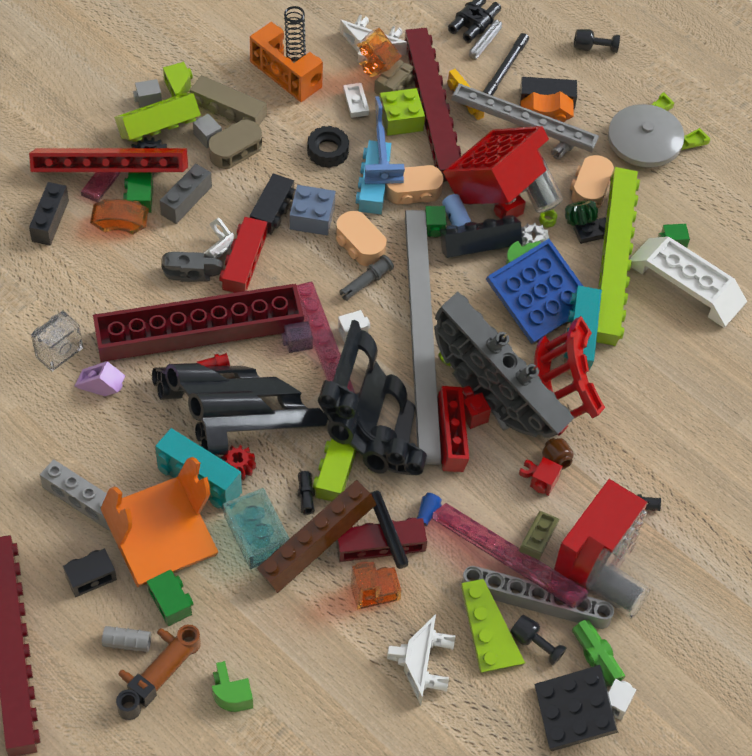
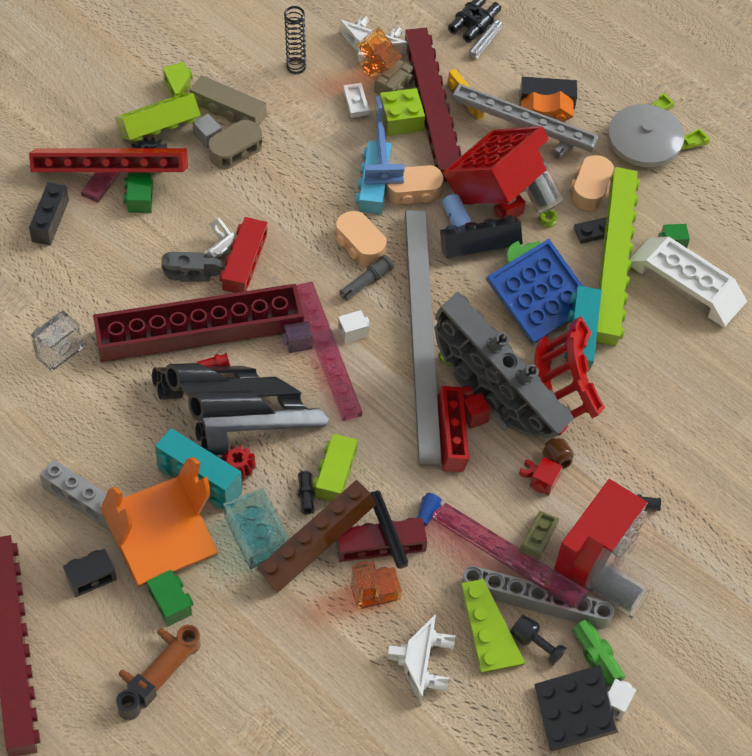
lavender slope [75,361,125,396] -> none
clear orange brick [90,199,149,235] -> none
light grey axle [102,626,151,652] -> none
light grey brick [133,79,162,108] -> none
dark grey brick [160,163,212,224] -> none
bright green brick [212,661,253,712] -> none
orange plate [250,22,323,102] -> none
black brick [250,173,296,235] -> none
sand blue brick [290,185,336,236] -> none
black tyre [307,126,349,168] -> none
black panel [318,320,427,476] -> none
green brick [425,206,446,237] -> none
black piece [483,33,529,96] -> none
white gear [522,223,549,246] -> none
dark green gear [565,200,598,226] -> none
black piece [574,29,620,53] -> none

